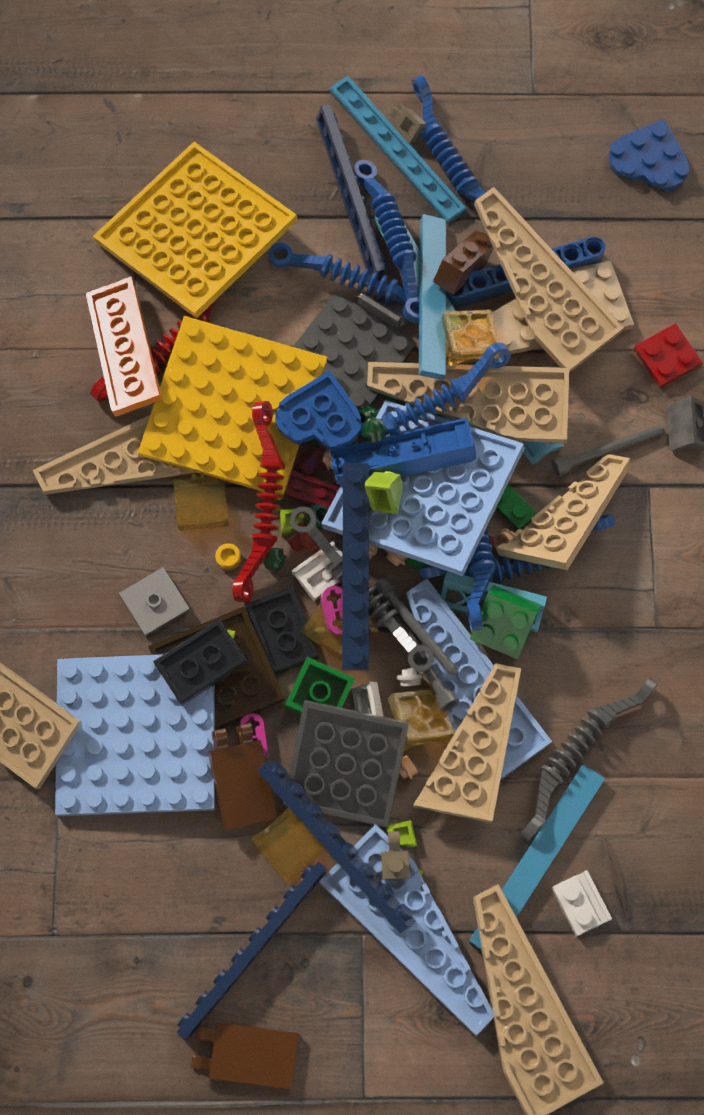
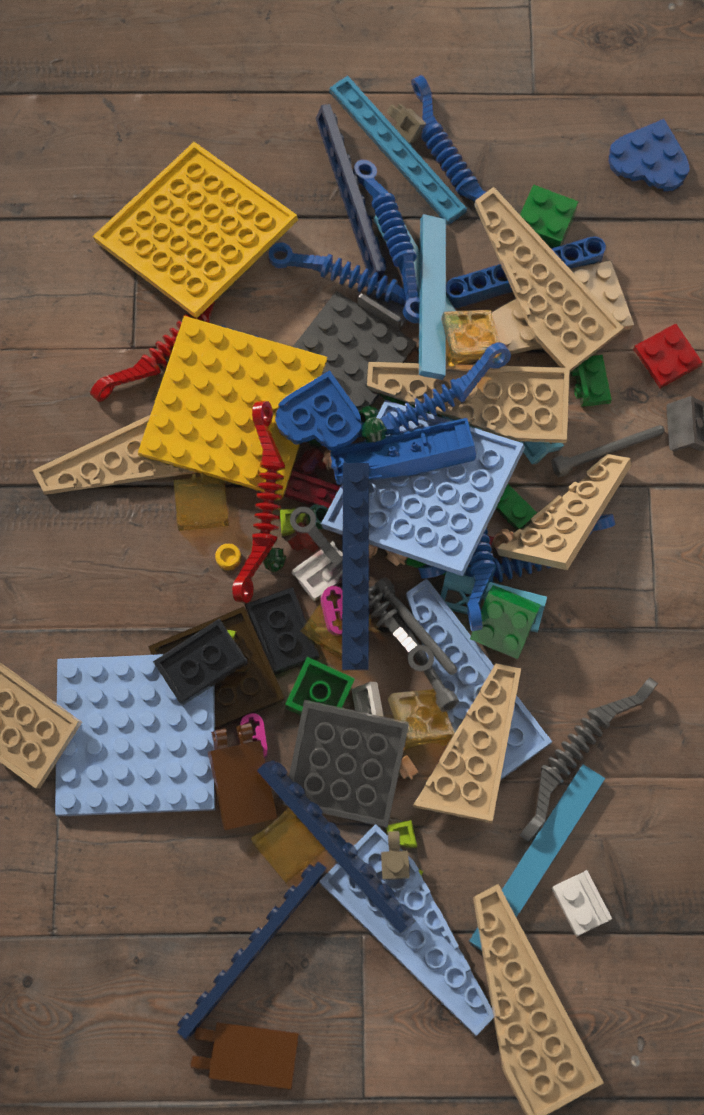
plate [86,277,162,417] -> none
light grey plate [119,567,190,637] -> none
lime slope [365,471,403,514] -> none
white plate [397,668,423,686] -> none
reddish brown arch [433,230,494,295] -> none
none -> green brick [520,184,579,249]
none -> green bracket [570,354,612,407]

